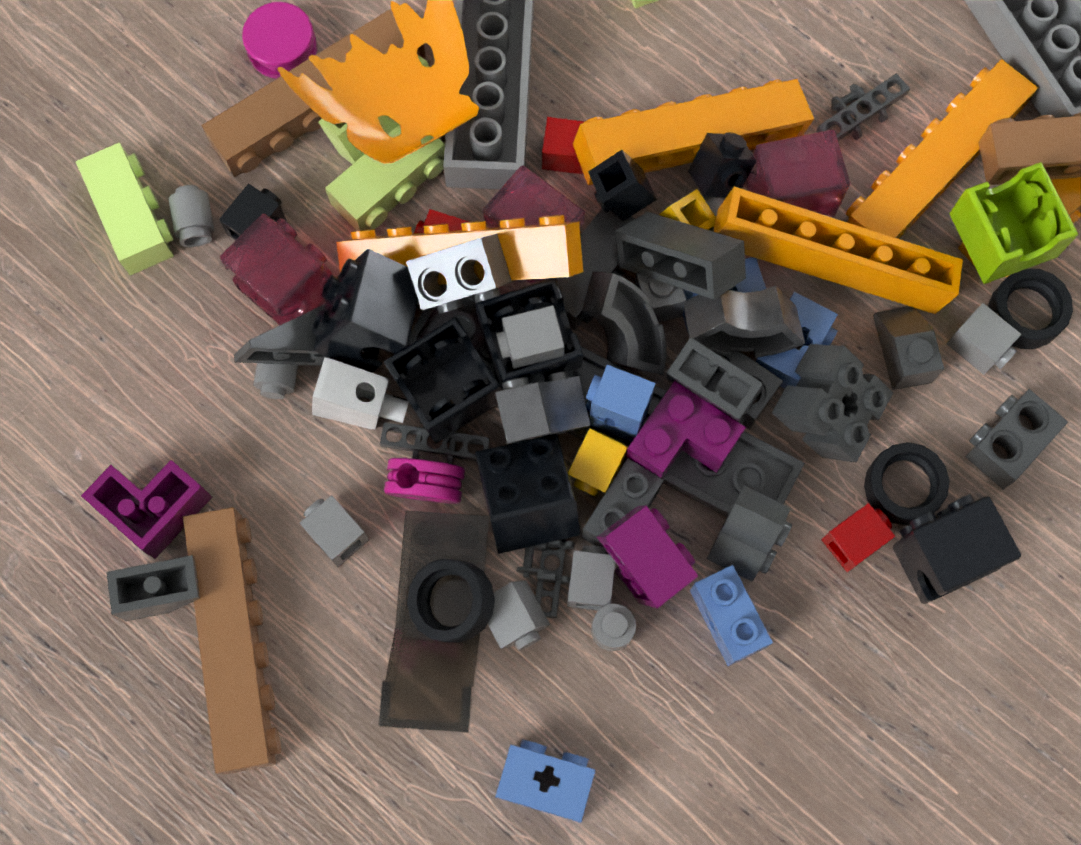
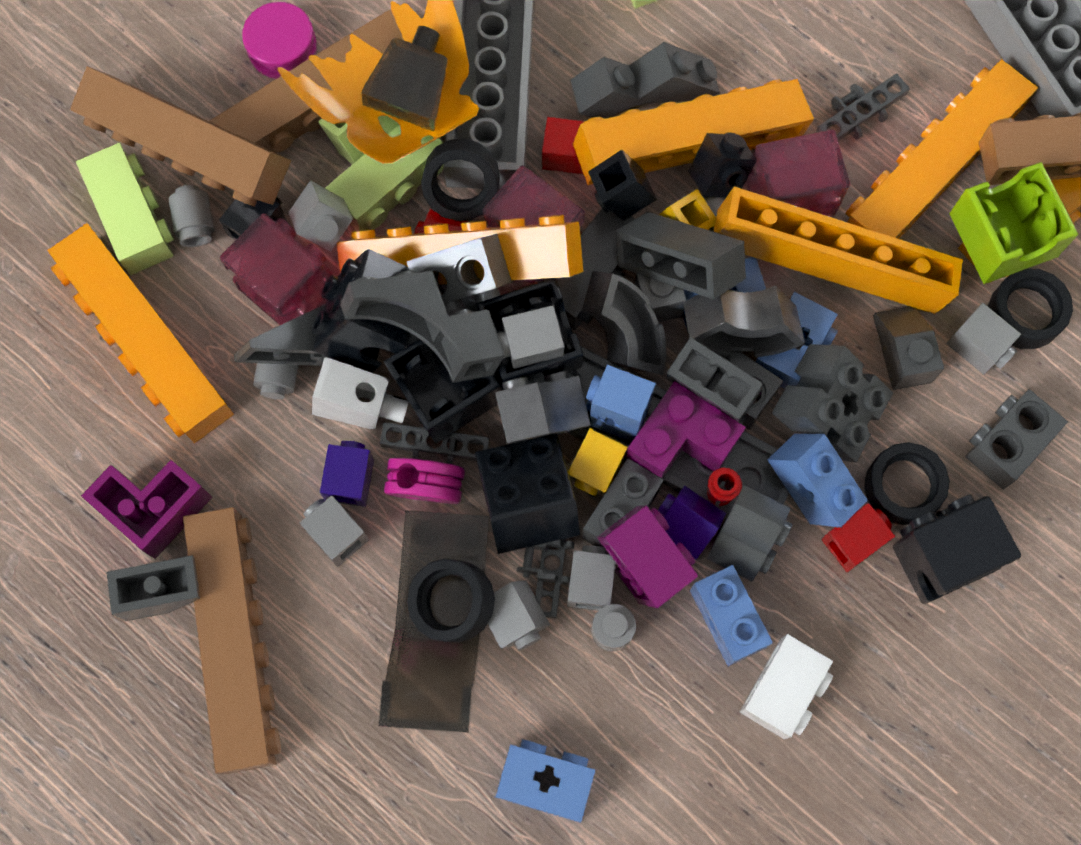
none -> light orange brick [47,223,234,444]
none -> medium nougat brick [70,66,291,207]
none -> light grey brick [288,180,353,252]
none -> dark purple brick [320,441,374,507]
none -> dark grey arch [341,270,505,383]
none -> clear smoke torso [361,26,448,132]
none -> black tyre [421,138,500,221]
none -> dark grey arch [570,42,720,119]
none -> dark purple brick [658,485,726,560]
none -> red pin [707,467,742,506]
none -> white brick [739,634,833,739]
none -> medium blue brick [767,434,868,528]

